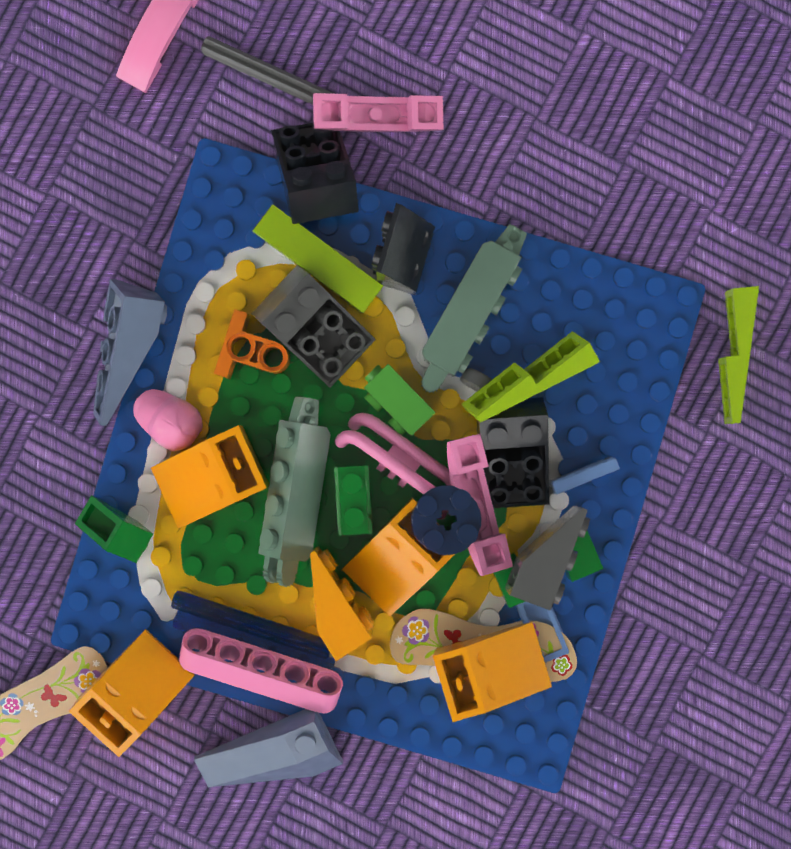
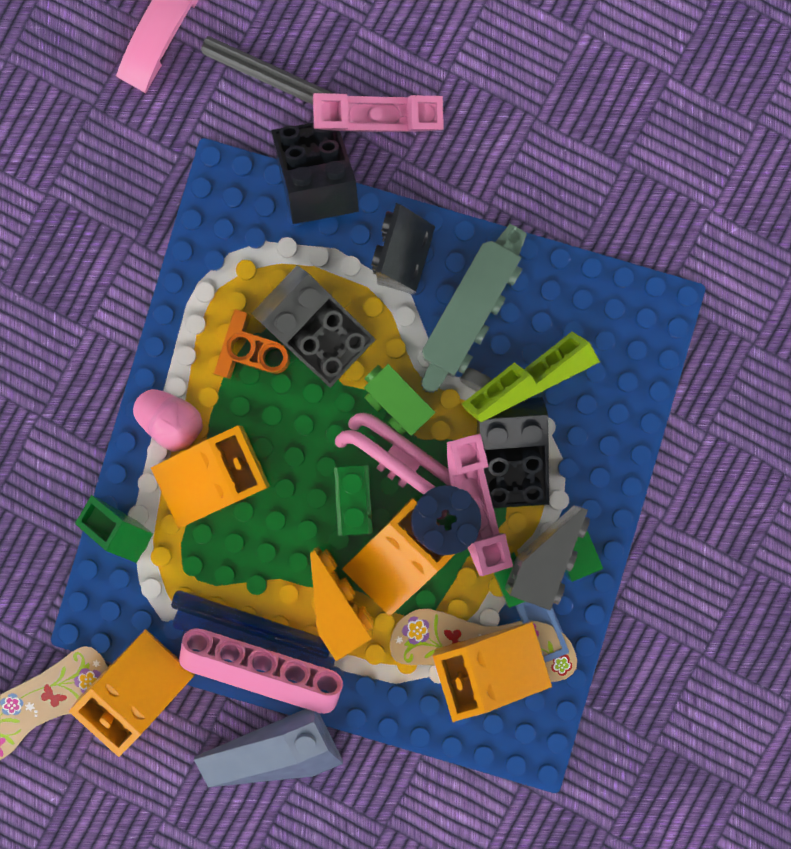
sand blue wedge [93,279,167,426] -> none
lime slope [252,204,383,313] -> none
sand green hinge [258,397,331,587] -> none
medium blue tile [549,457,620,494] -> none
lime slope [718,286,759,424] -> none

